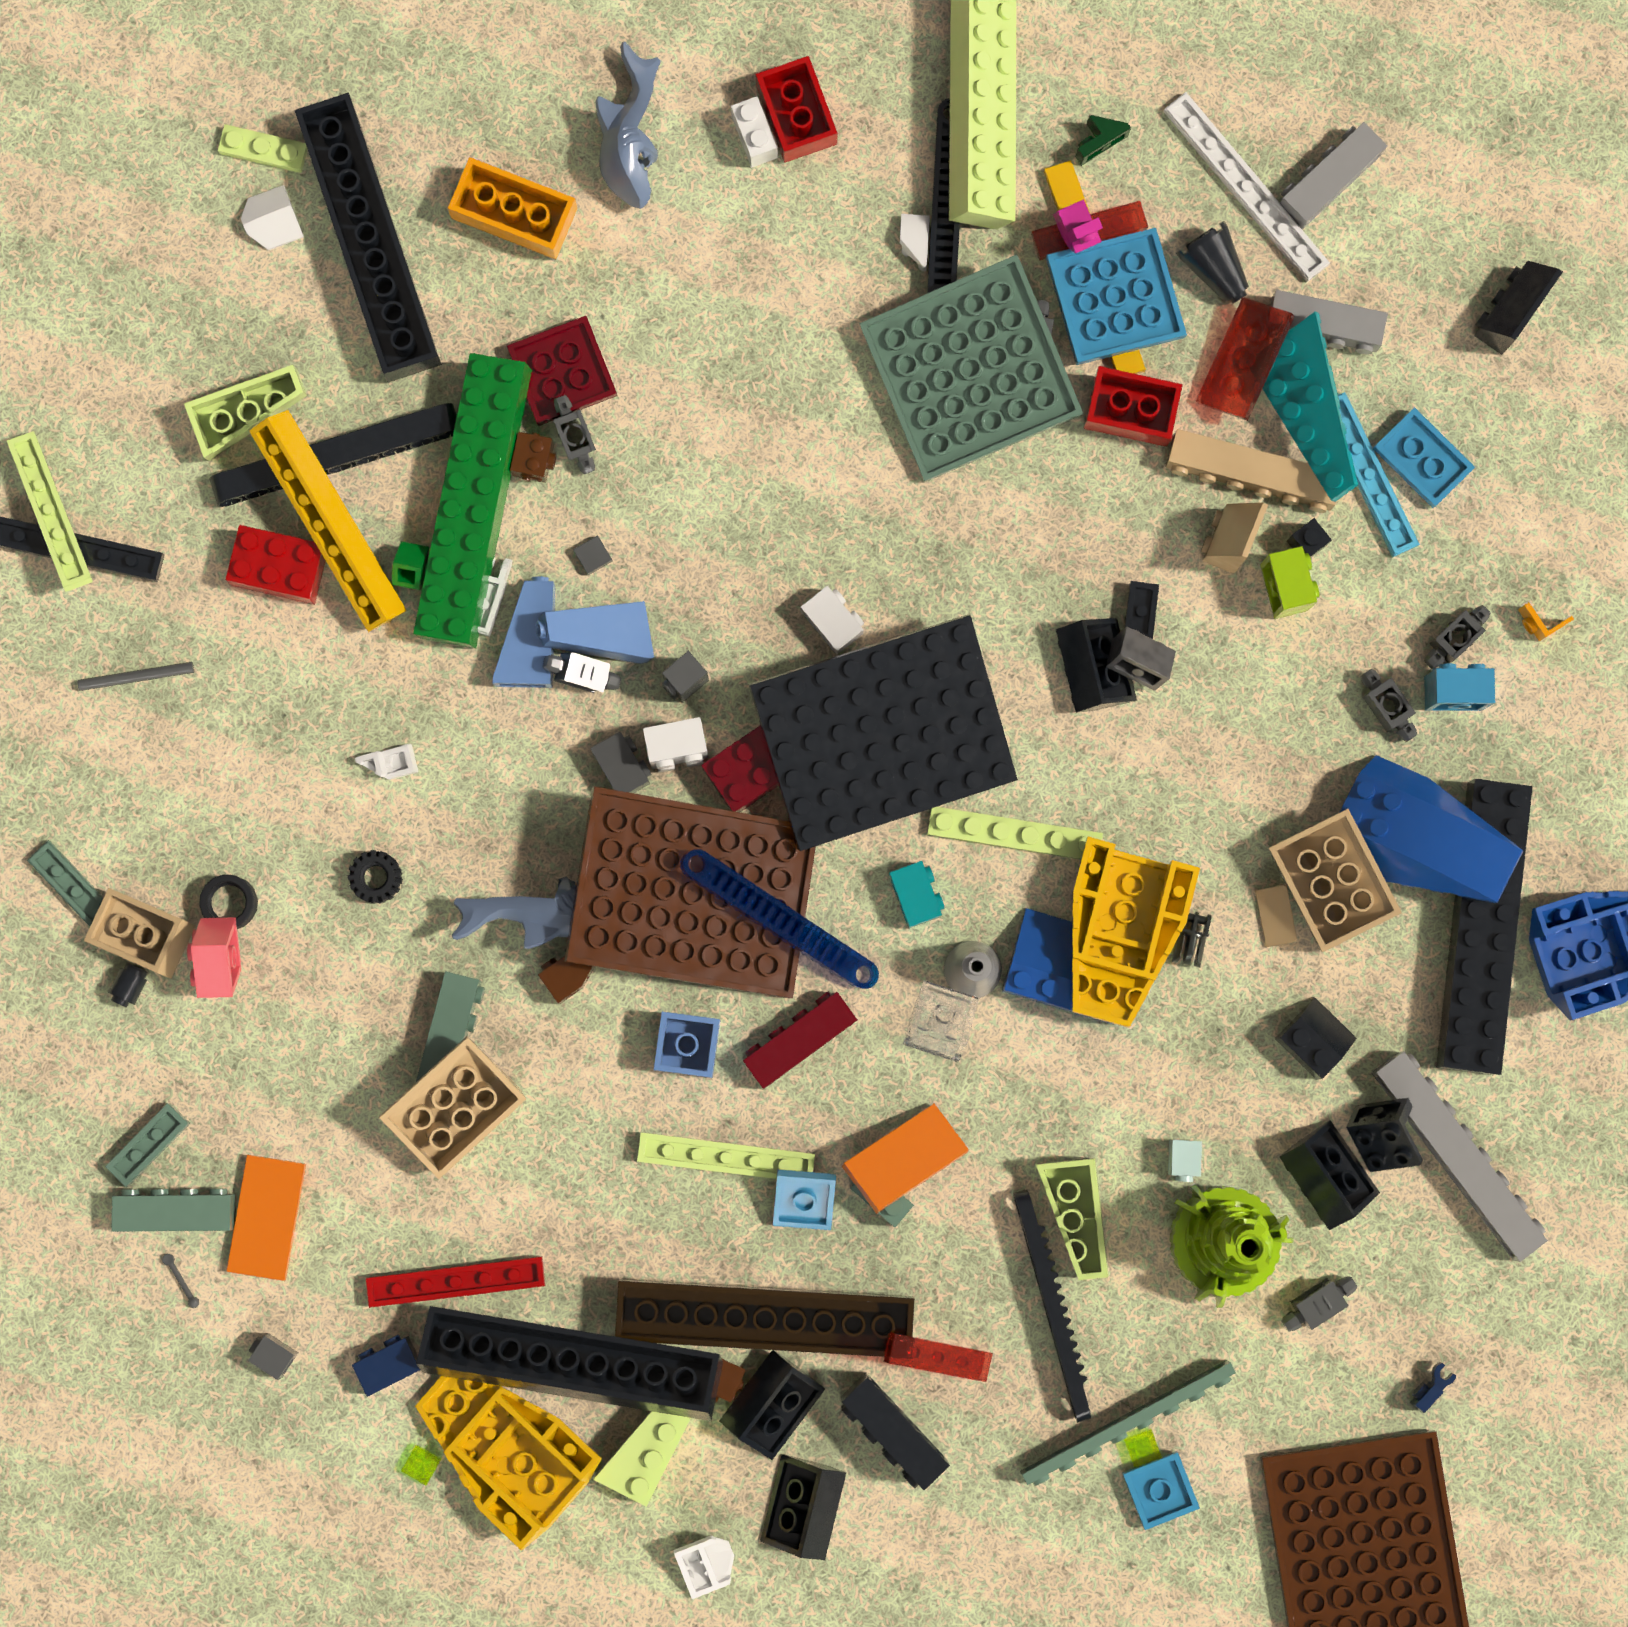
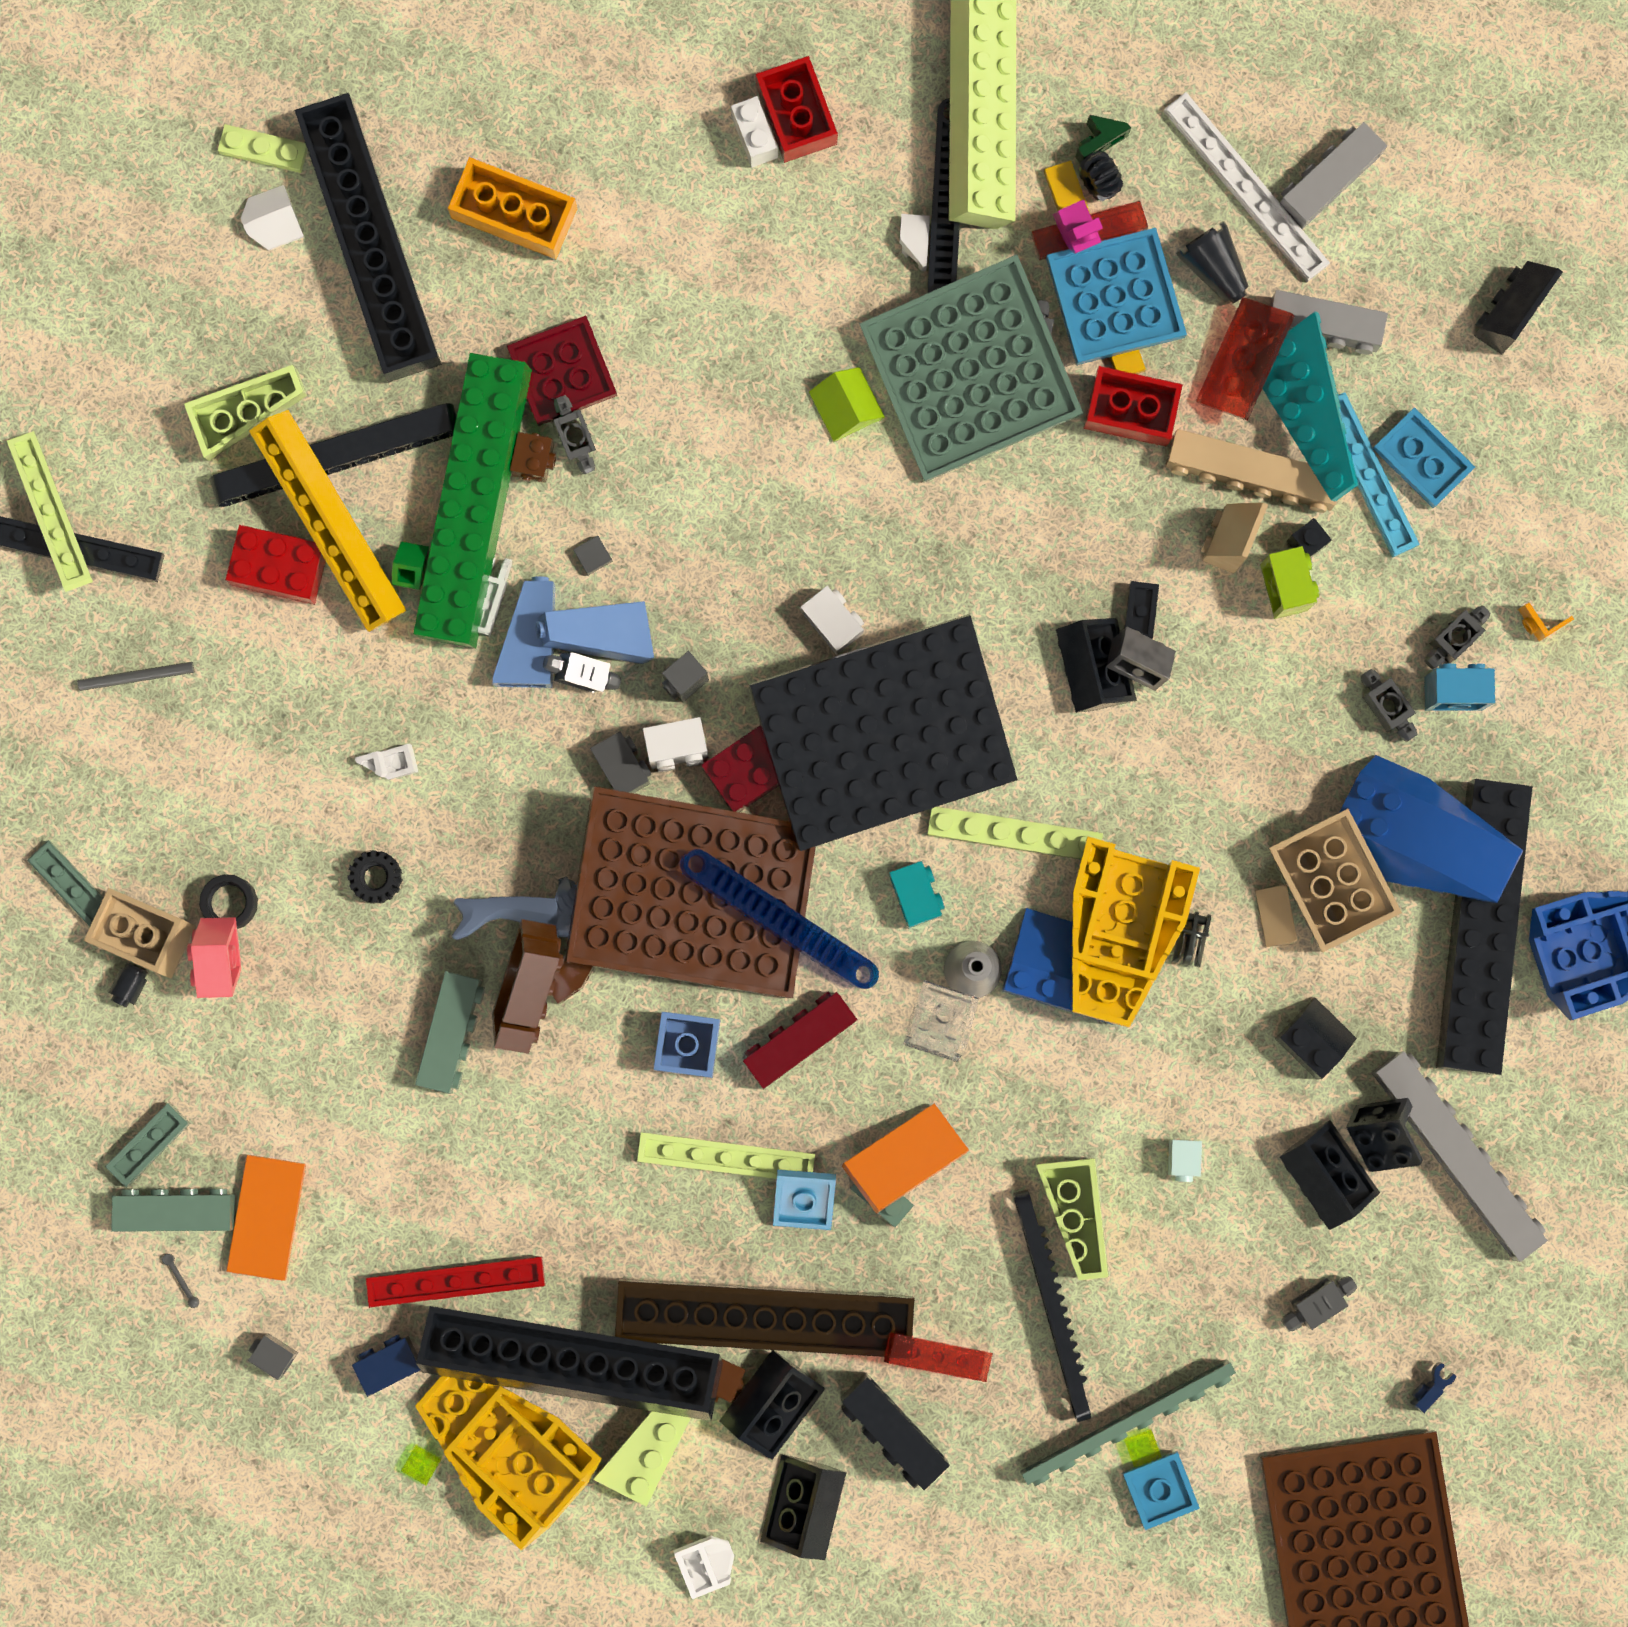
tan slope [379,1036,526,1179] -> none
sand blue piece [595,42,661,209] -> none
lime cone [1169,1184,1293,1308] -> none
none -> reddish brown piece [492,919,563,1054]
none -> lime slope [809,367,885,442]
none -> black gear [1079,151,1123,202]

